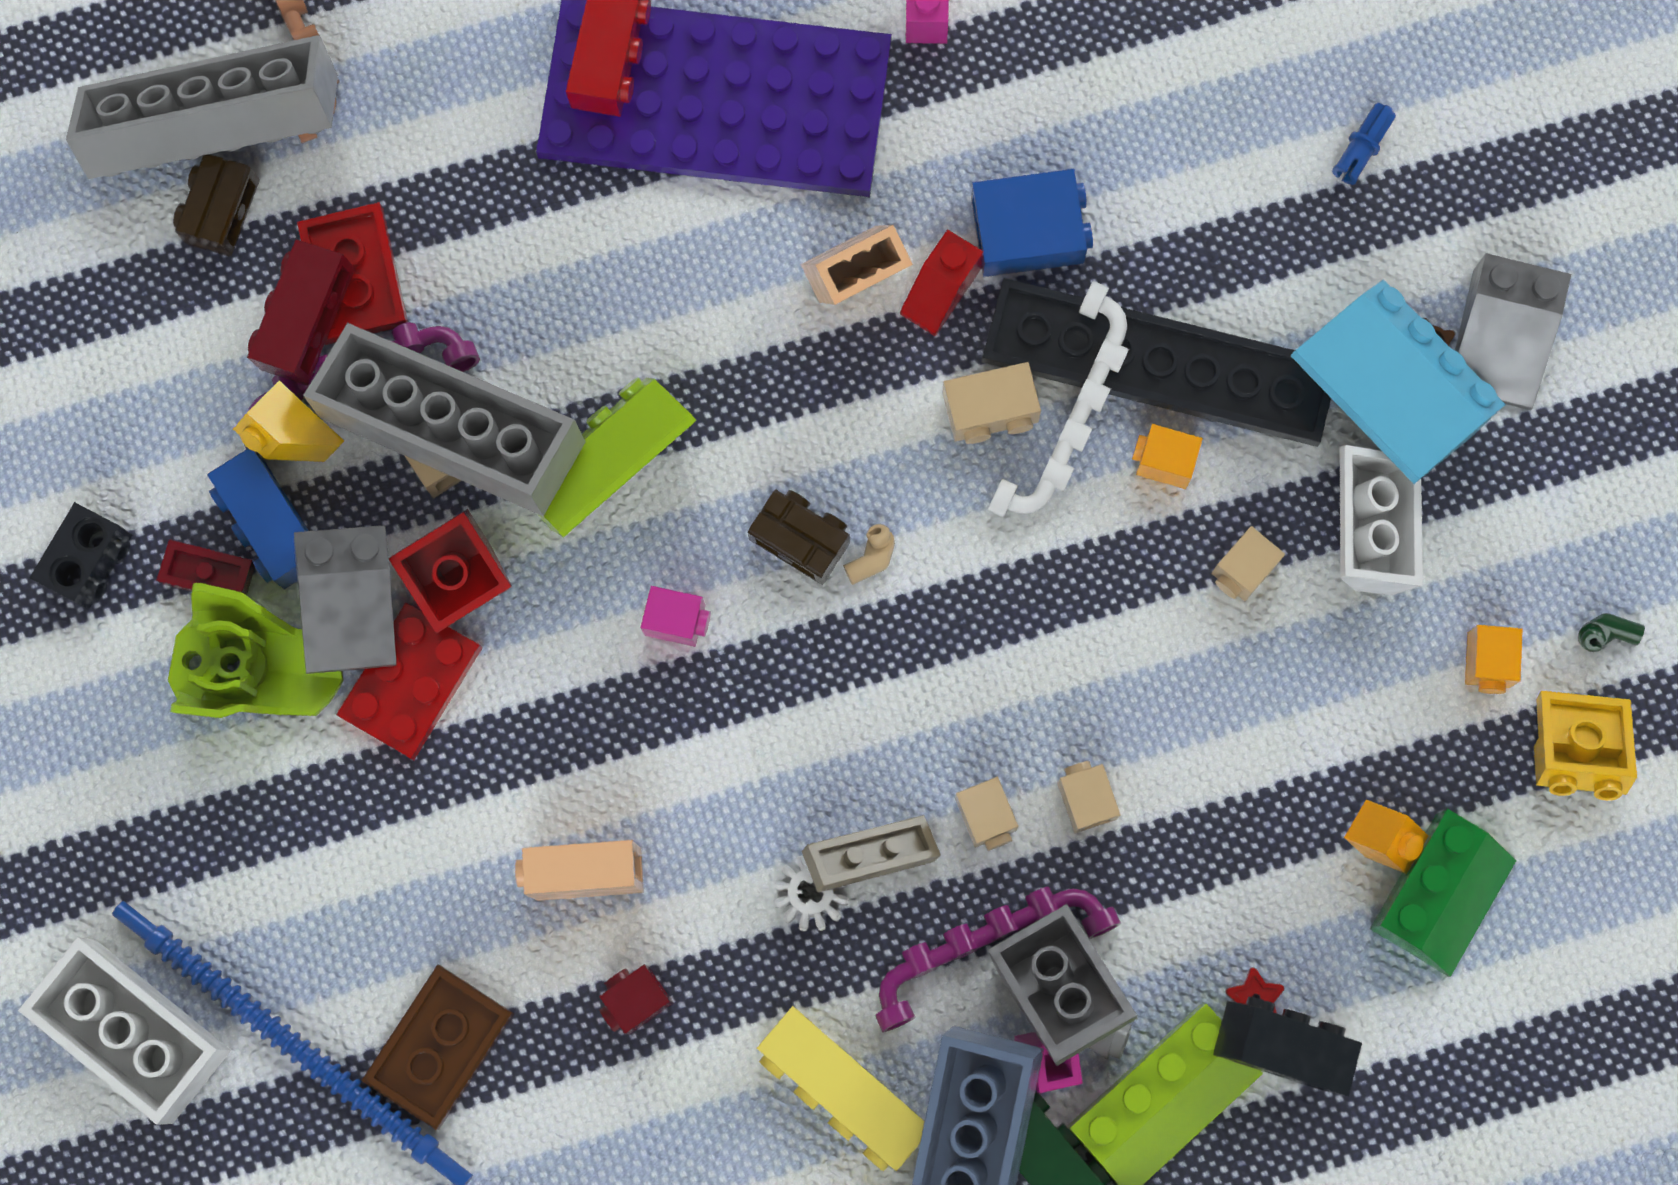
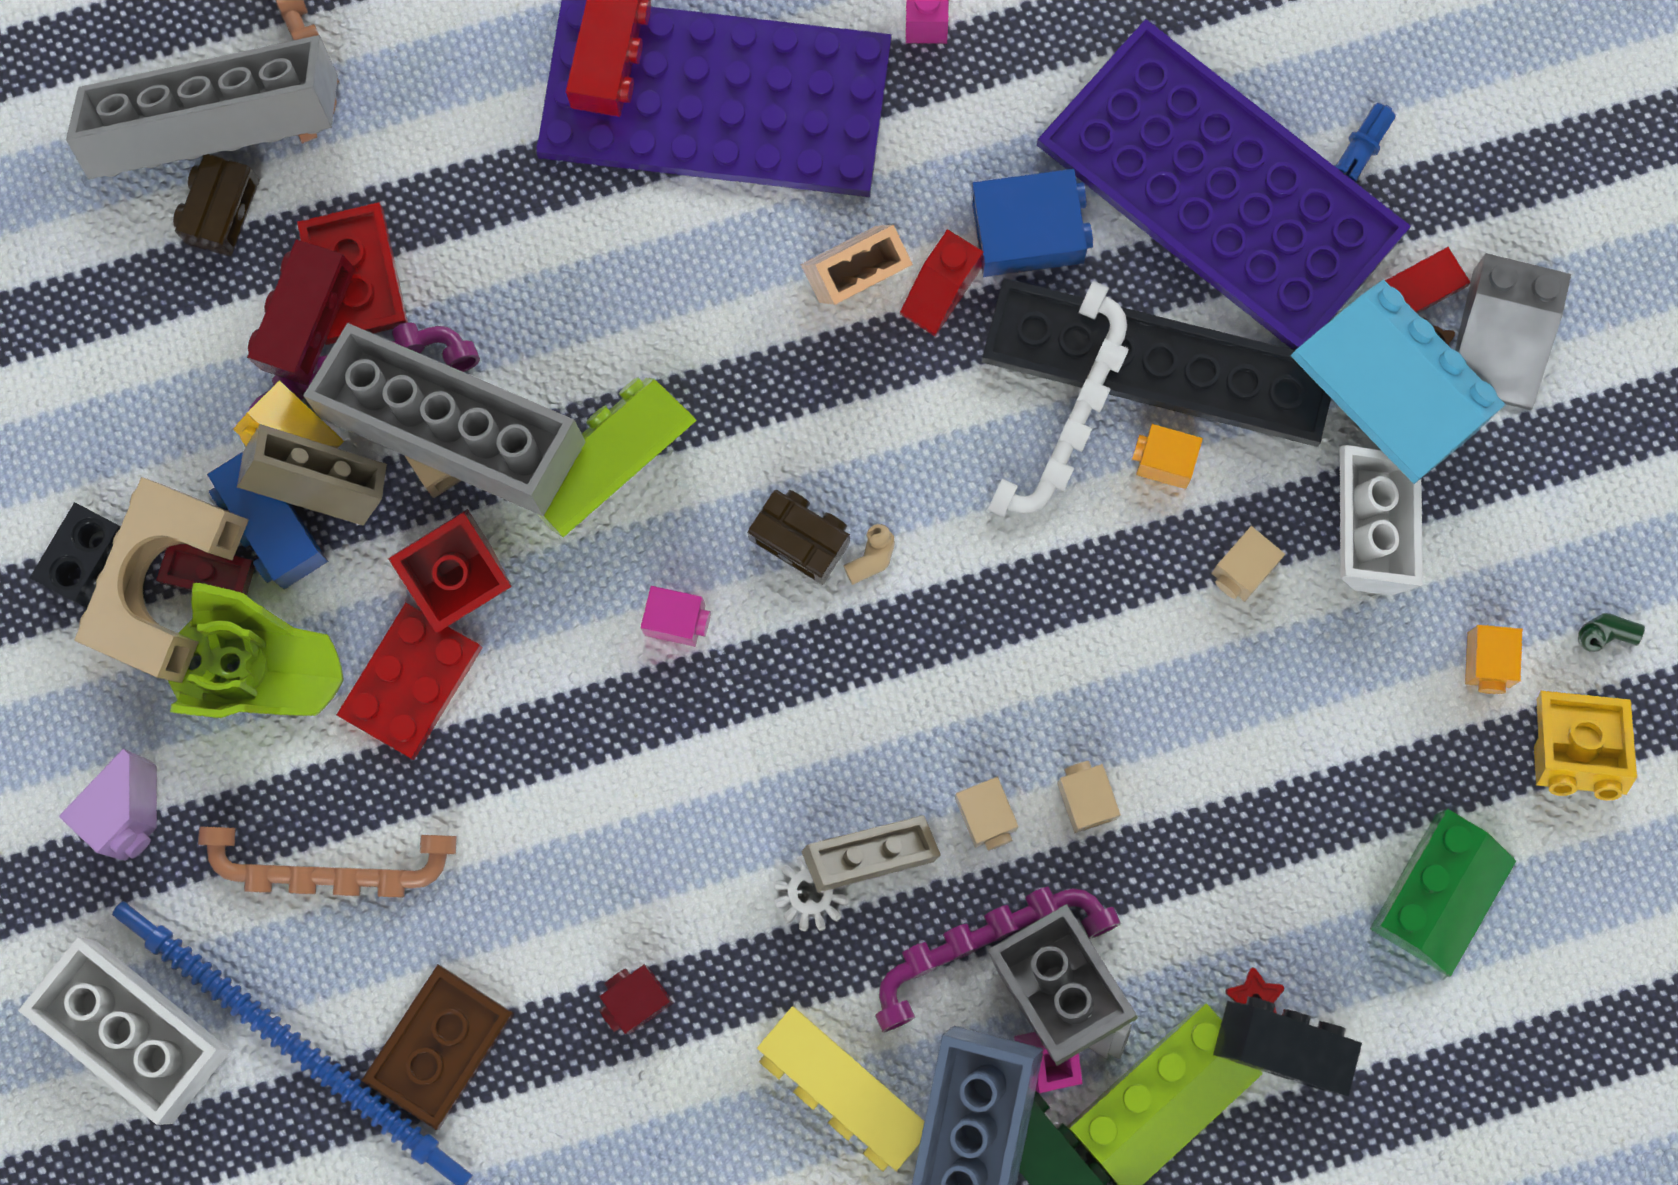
flat silver slope [294,525,396,674] -> none
light nougat brick [515,840,644,901] -> none
tan brick [942,362,1041,444] -> none
light orange brick [1344,800,1429,874] -> none
none -> lavender slope [59,749,157,861]
none -> tan arch [74,477,249,683]
none -> nougat bar [198,827,457,897]
none -> dark tan brick [237,424,387,525]
none -> dark purple plate [1037,19,1411,350]
none -> red tile [1385,247,1471,314]

